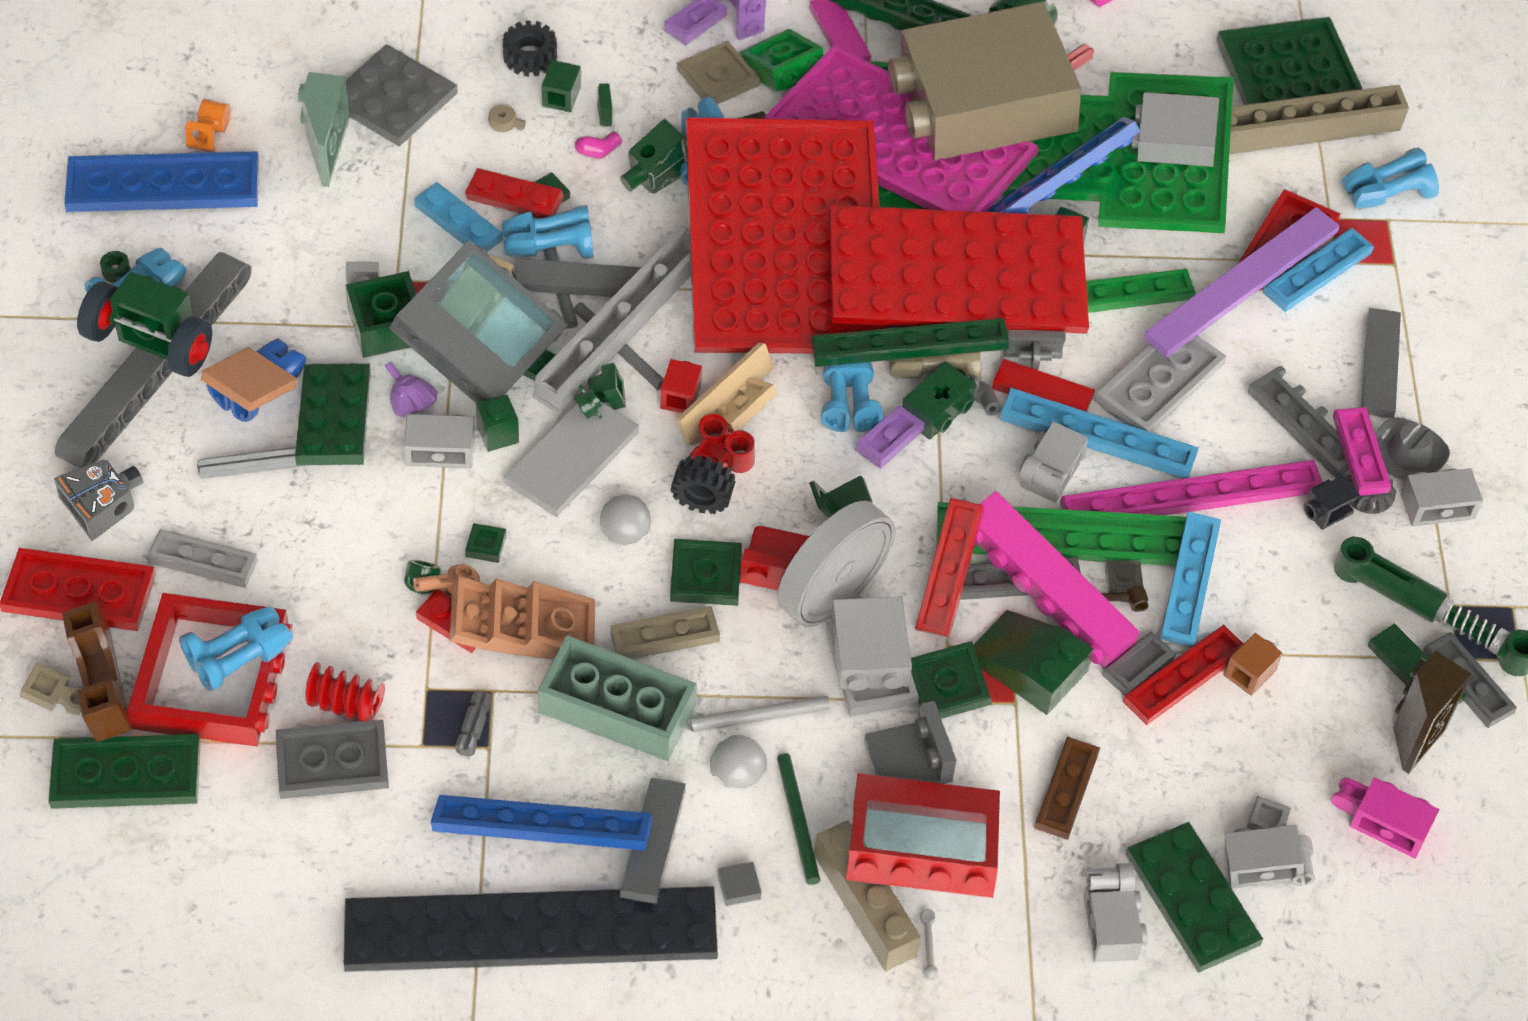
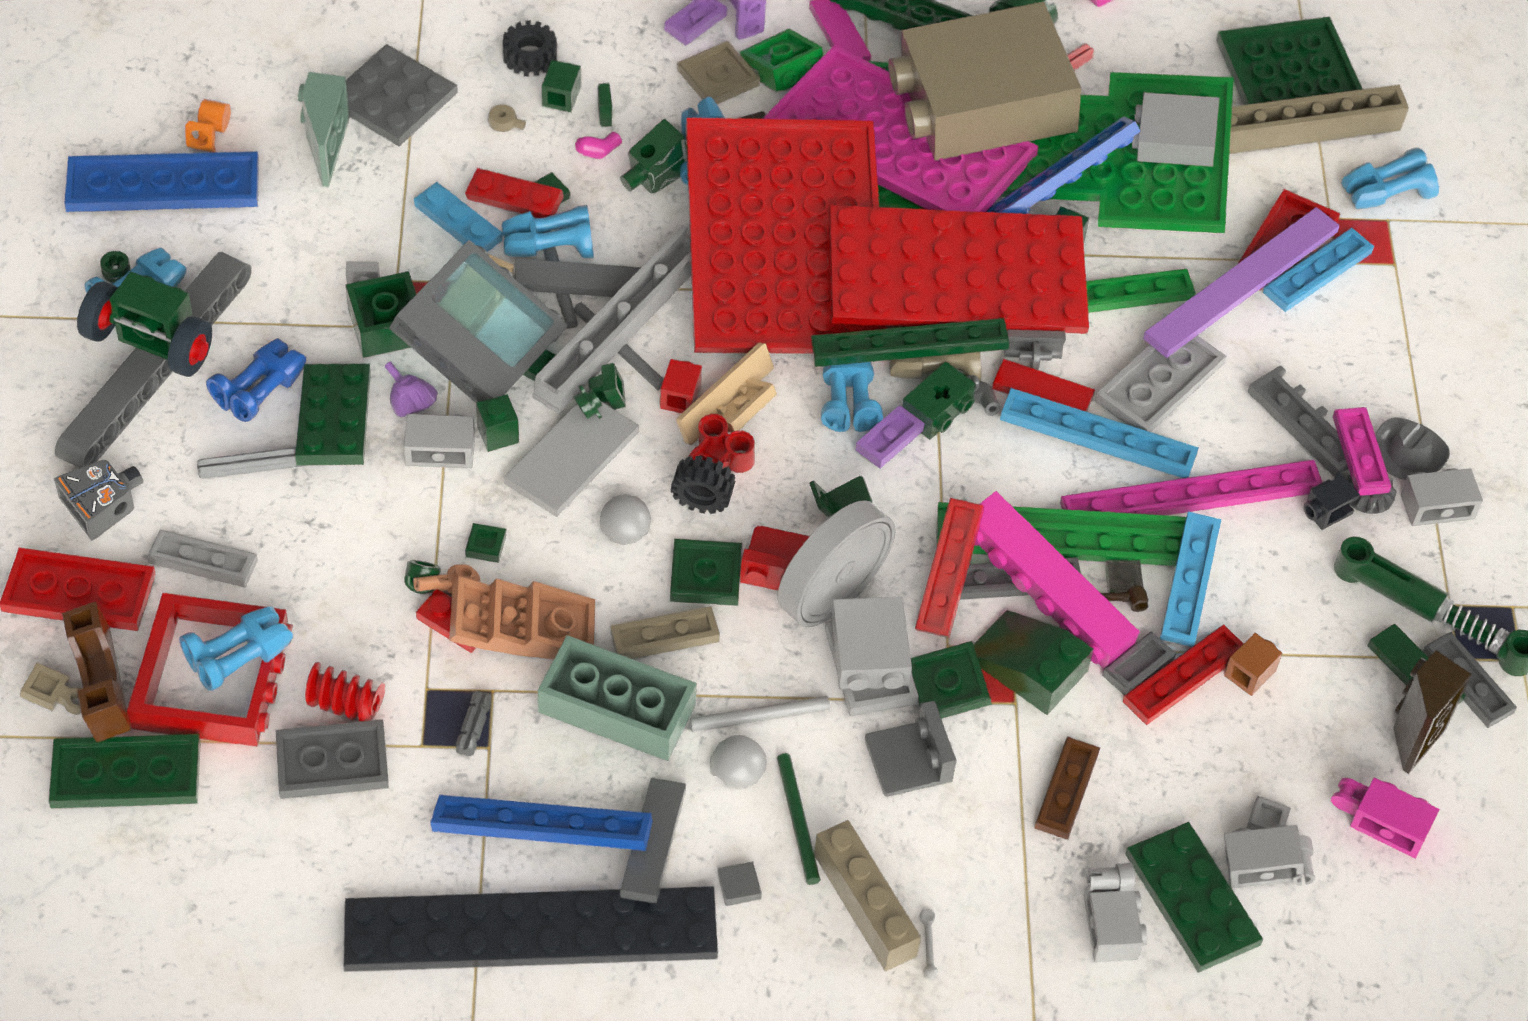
nougat tile [201,347,297,412] -> none
red panel [846,773,1000,898] -> none
light grey hinge [1019,422,1089,503] -> none
dark grey tile [1361,307,1401,418] -> none

